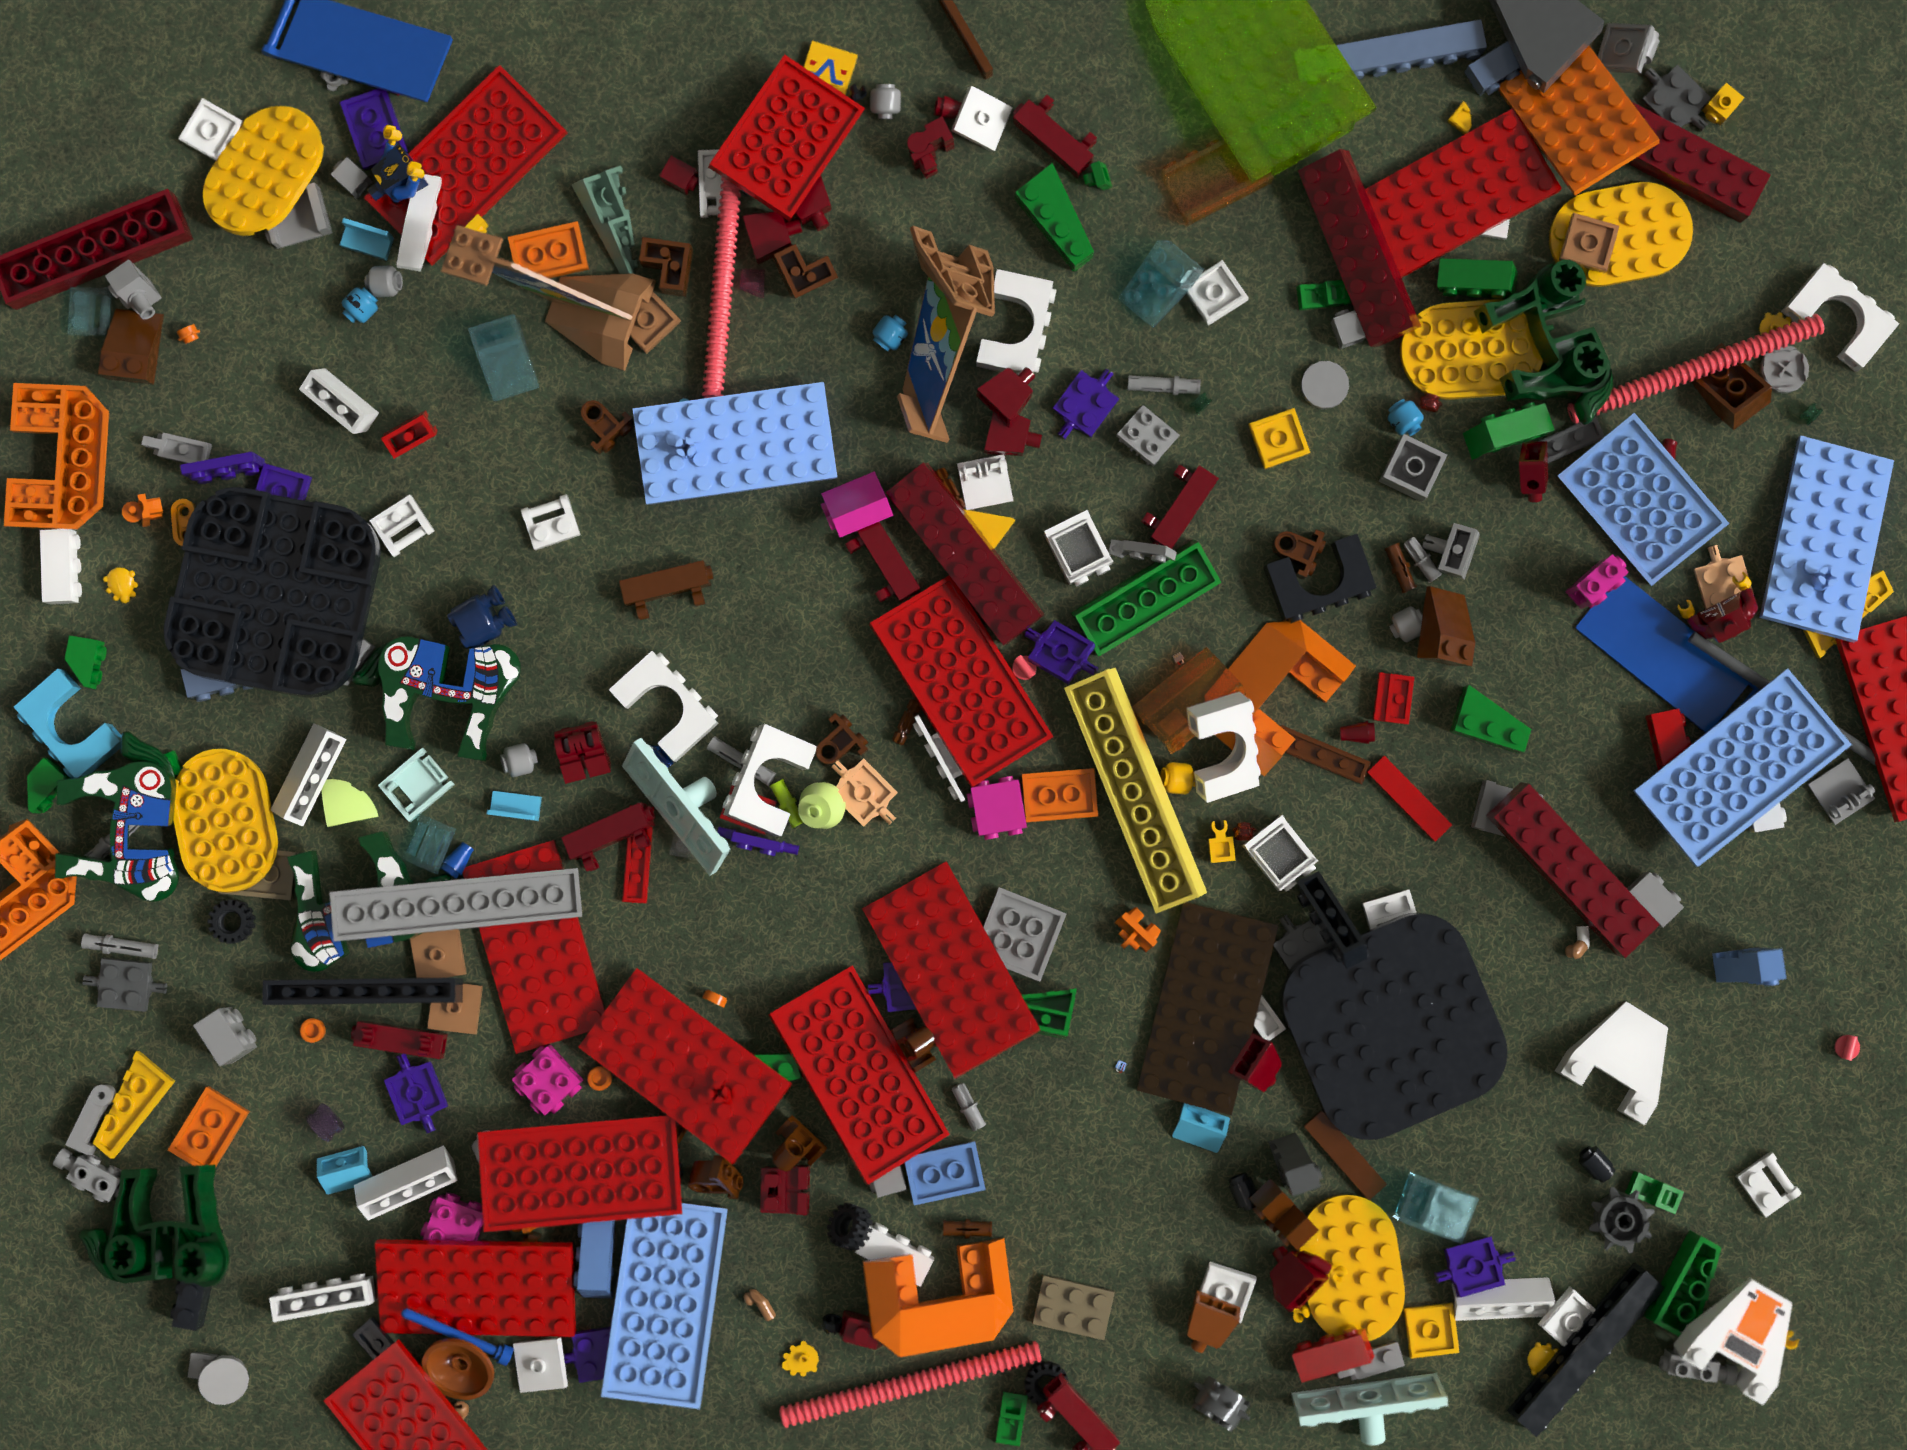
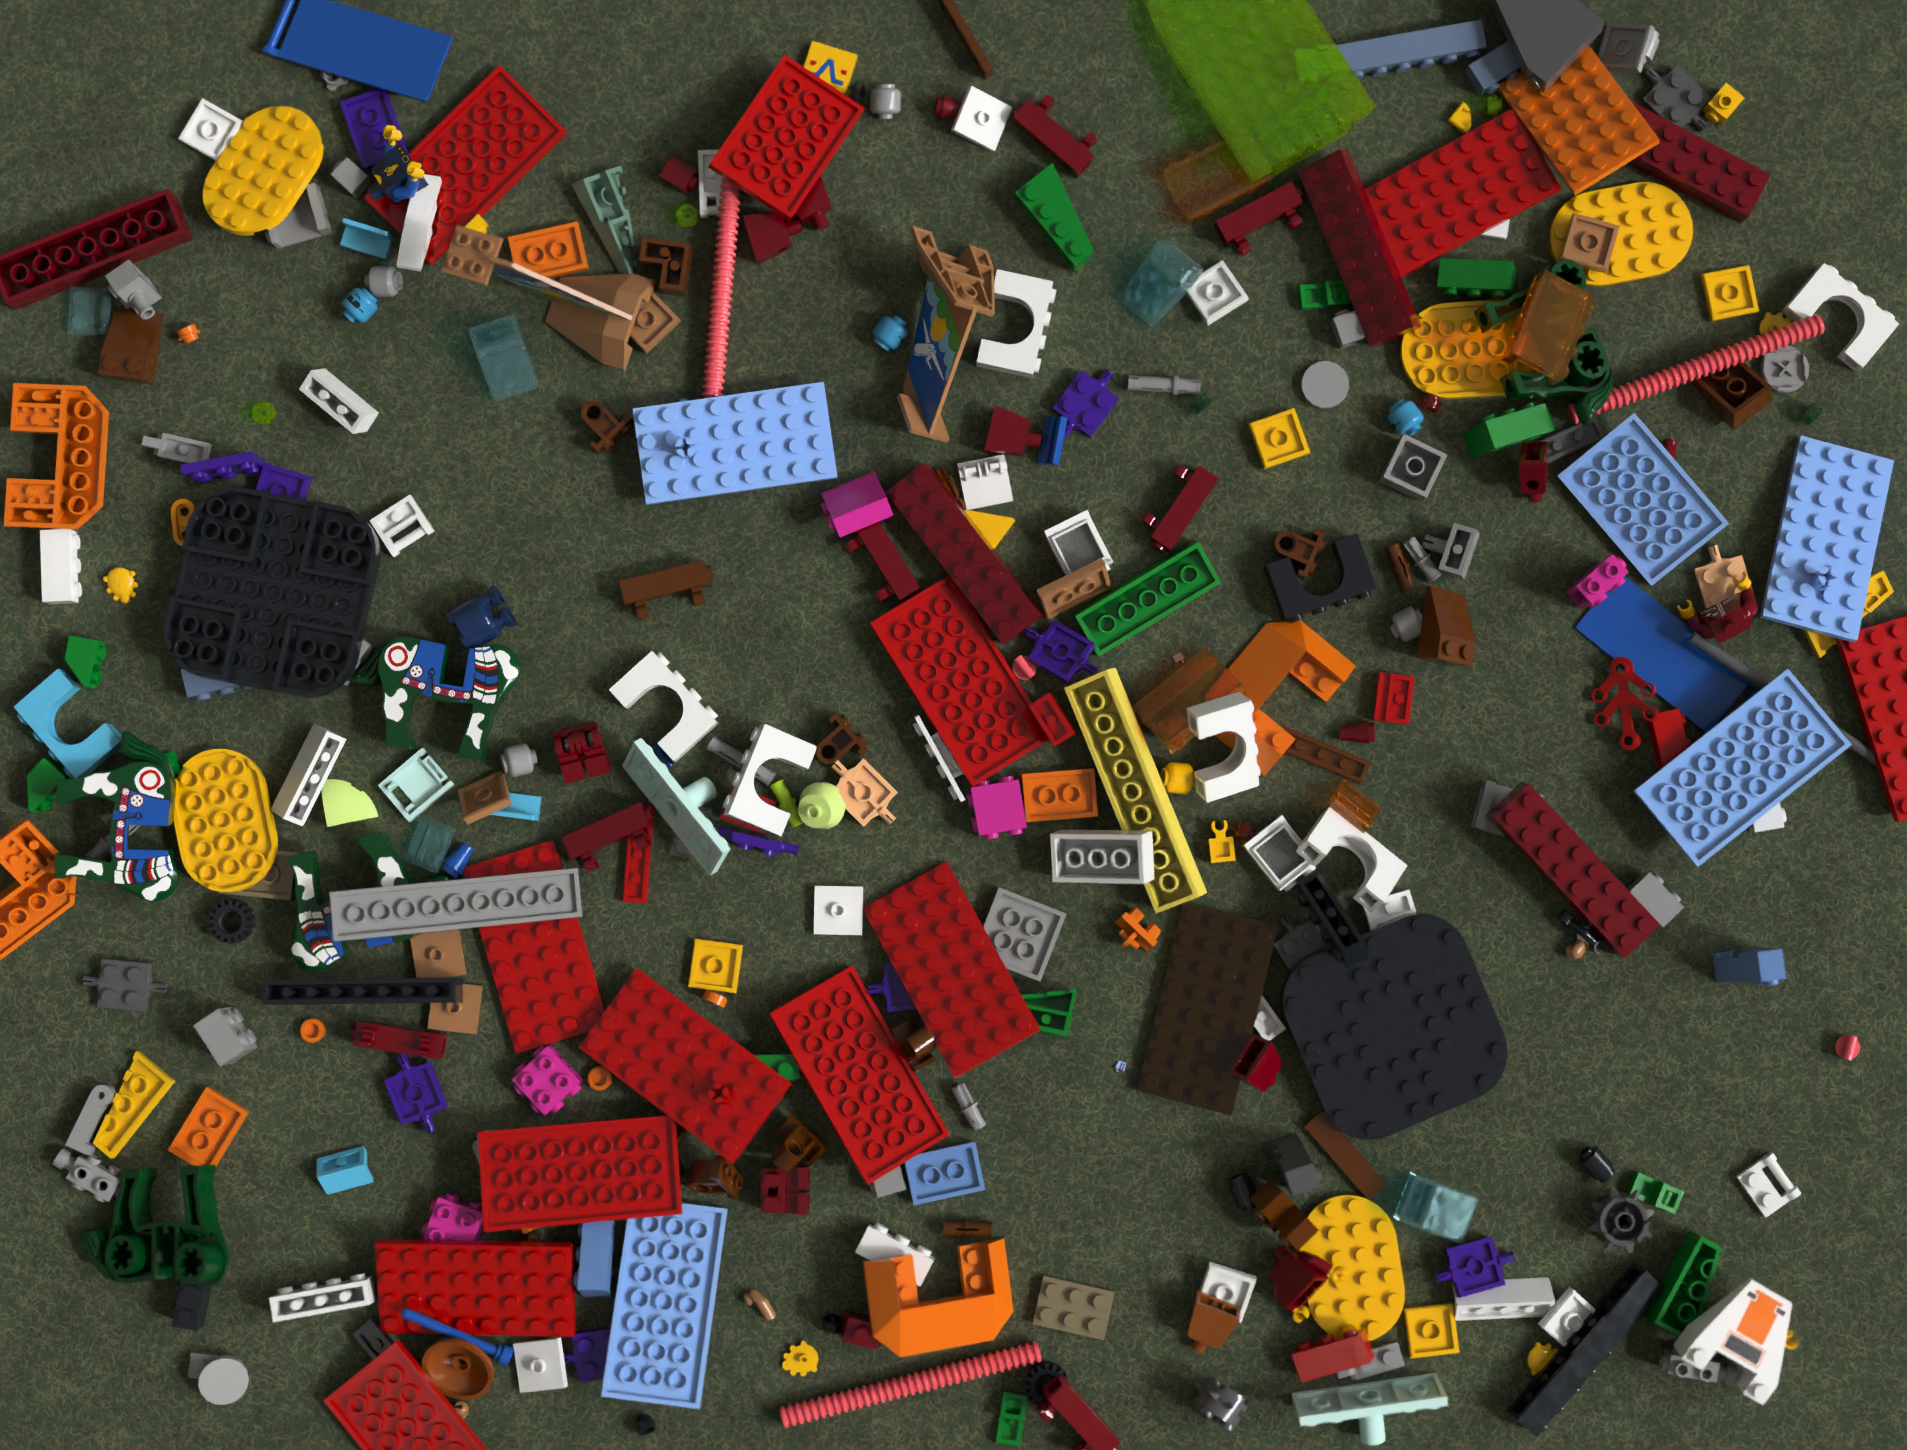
light grey pin [81,933,159,959] -> none
orange hips [122,494,163,527] -> none
clear purple wheel [306,1103,345,1142] -> none
white brick [354,1145,458,1220] -> none
red brick [381,410,438,459] -> none
white plate [521,494,581,550] -> none
clear pink slope [740,269,765,298] -> none
reddish brown brick [771,244,838,299] -> none
black tyre [827,1203,873,1251] -> none
reddish brown axle [892,699,921,745] -> none
dark red hips [907,116,954,179] -> none
dark red torso [976,367,1035,427] -> none
green tile [1083,161,1112,190] -> none
light grey hinge [1108,539,1177,563] -> none
light grey hinge [1117,405,1180,467] -> none
medium azure panel [1172,1103,1230,1153] -> none
red tile [1367,756,1452,842] -> none
green wedge [1450,684,1532,754] -> none
white wedge [1555,1002,1668,1125] -> none
light grey hinge [1807,758,1875,825] -> none
none -> clear neon green plate [252,401,276,425]
none -> medium nougat tile [457,770,512,825]
none -> black hinge [635,1414,657,1436]
none -> clear neon green plate [676,204,699,227]
none -> yellow tile [688,939,743,993]
none -> white plate [814,886,863,935]
none -> red tile [1029,692,1076,747]
none -> medium nougat tile [1036,559,1112,619]
none -> blue tile [1037,416,1067,465]
none -> white brick [1050,830,1154,884]
none -> dark red brick [1214,181,1304,257]
none -> white arch [1295,804,1408,913]
none -> clear orange plate [1326,778,1381,833]
none -> clear neon green plate [1483,94,1502,118]
none -> clear orange panel [1501,270,1595,385]
none -> black arm [1557,910,1608,955]
none -> red plant [1591,657,1659,750]
none -> yellow tile [1701,265,1759,322]

